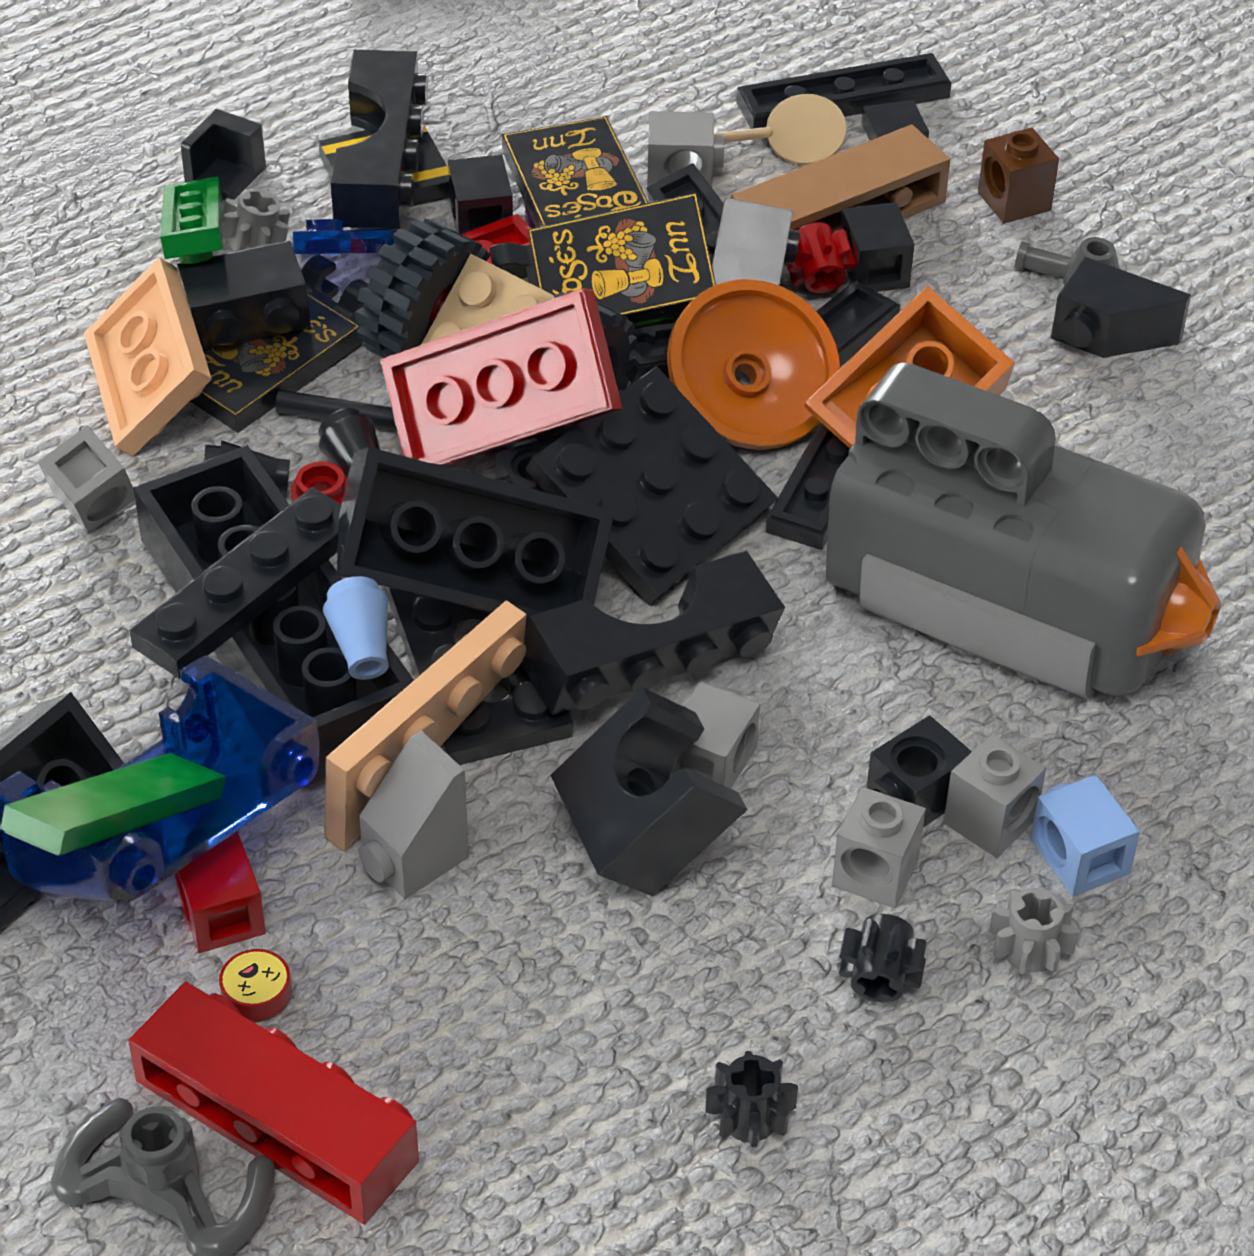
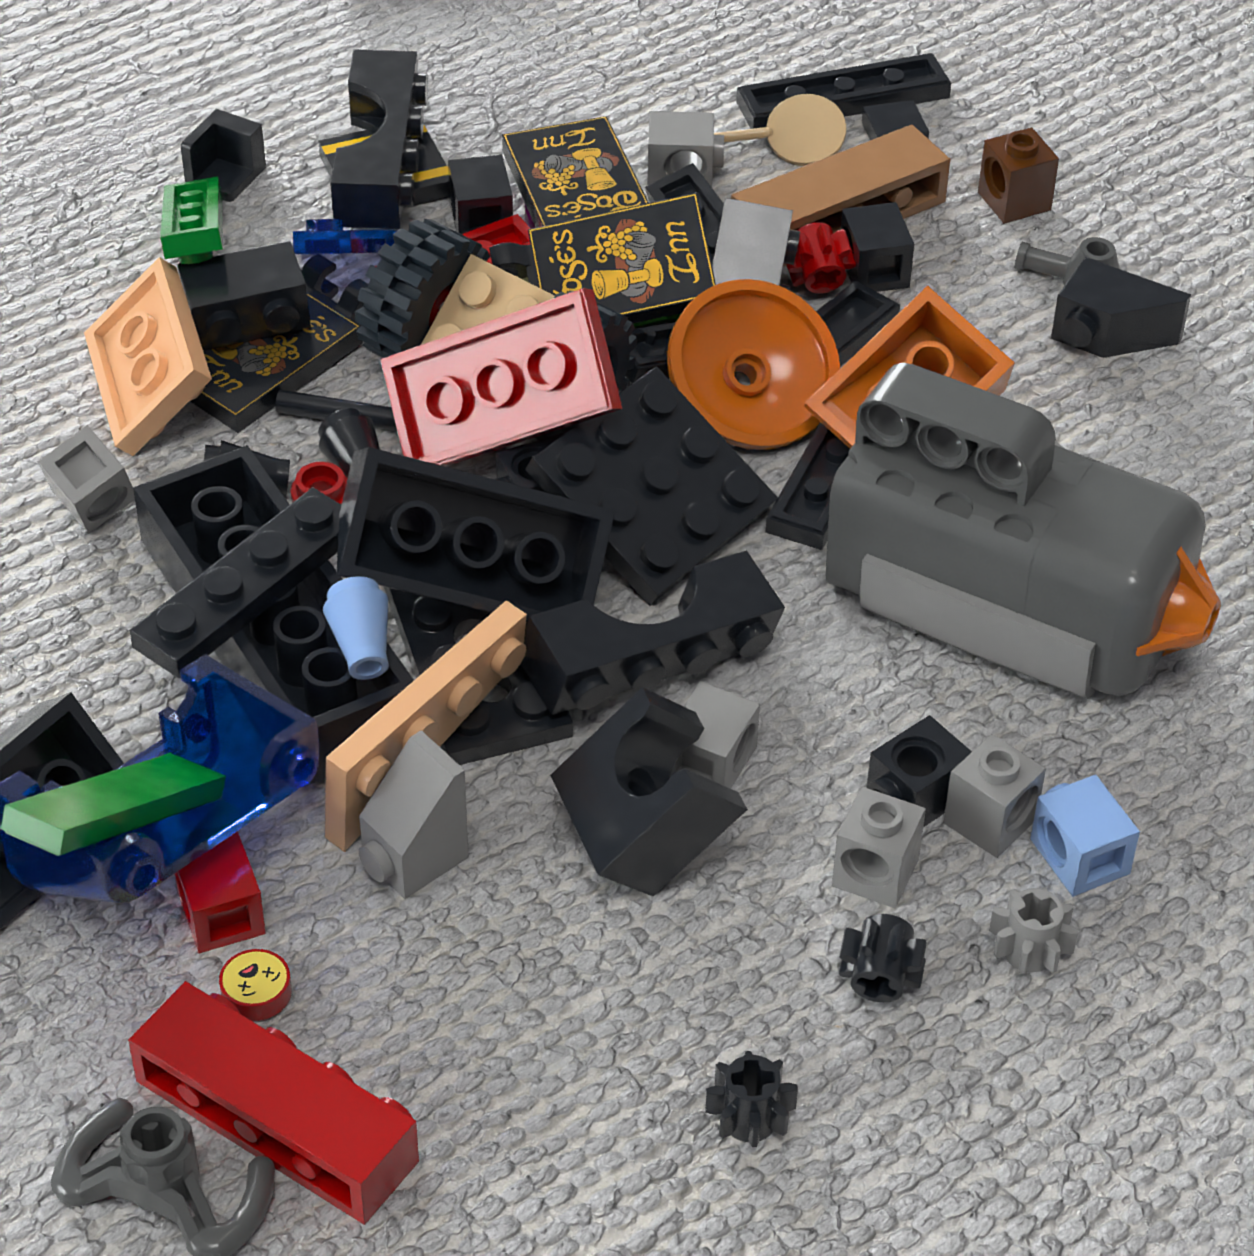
light grey gear [223,189,290,252] -> none

